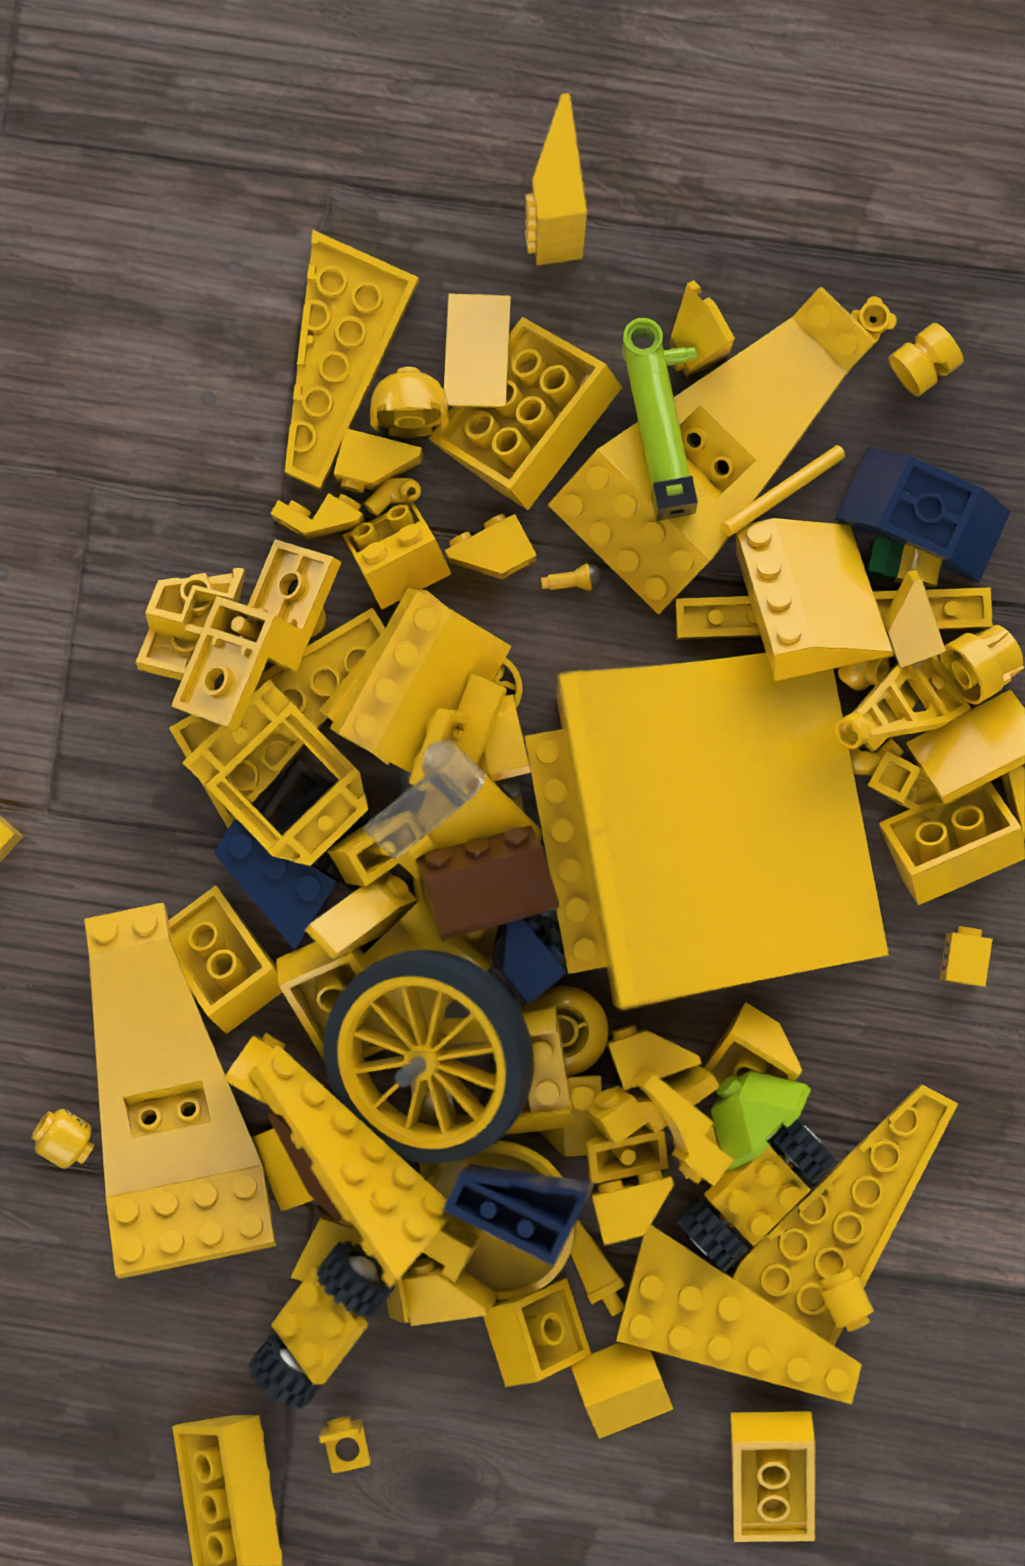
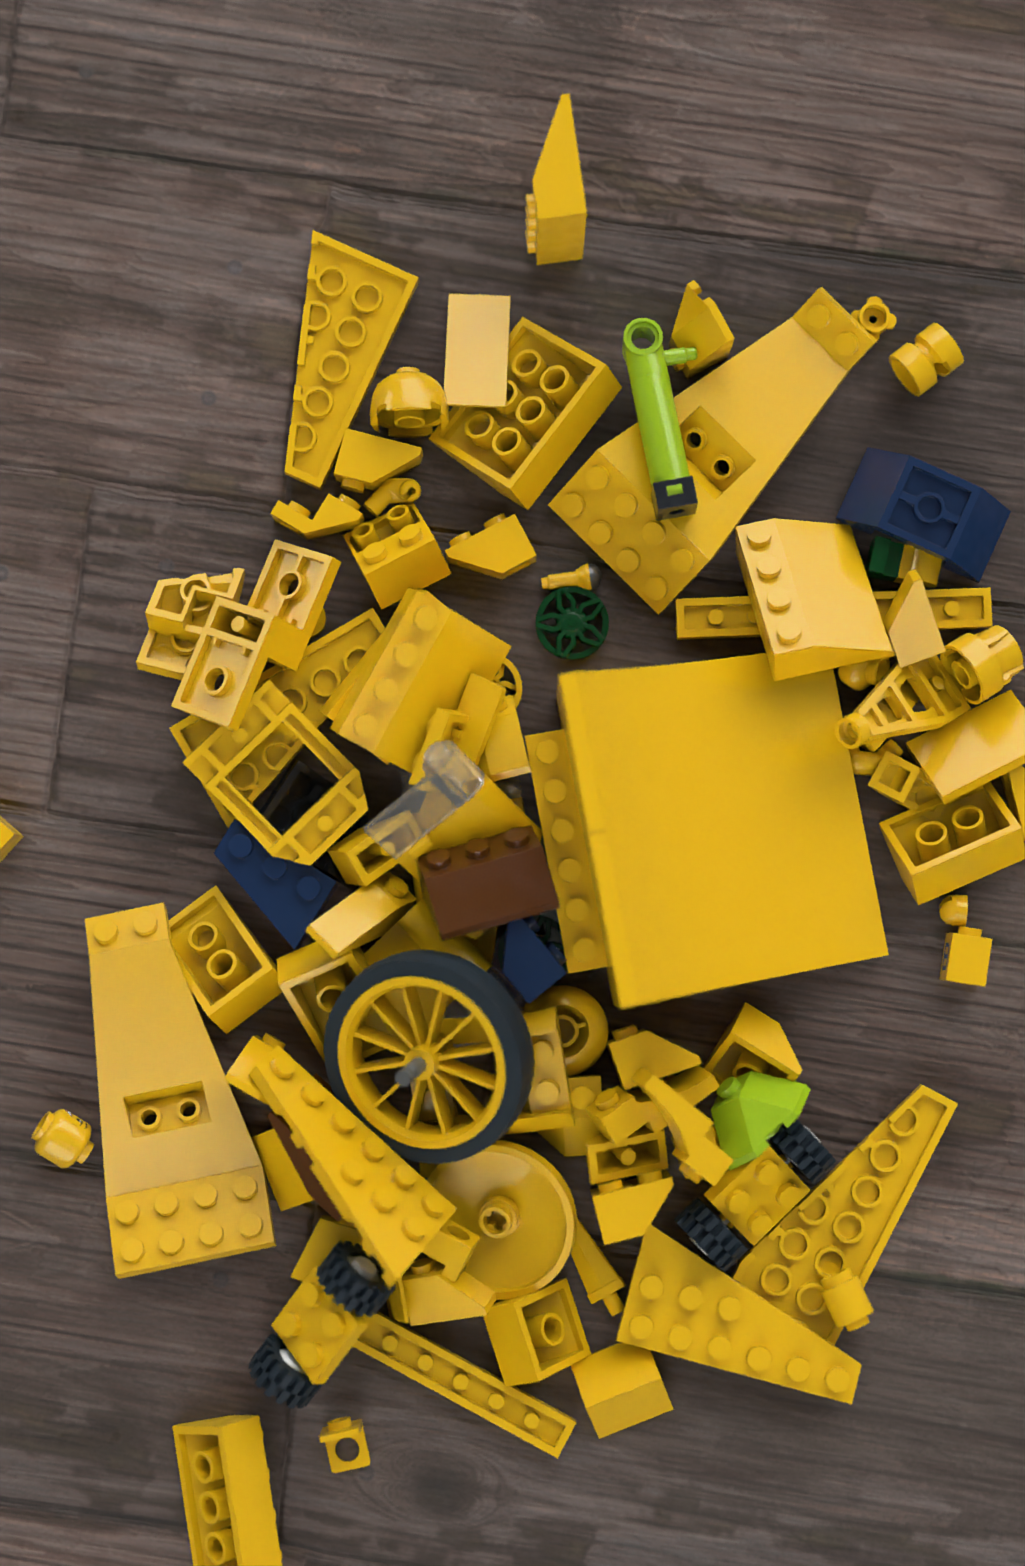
dark blue wedge [443,1164,595,1266] -> none
yellow bar [721,445,845,536] -> none
yellow slope [731,1411,815,1542] -> none
none -> yellow plate [353,1312,577,1459]
none -> dark green wheel [535,586,609,660]
none -> yellow hinge [939,894,968,927]

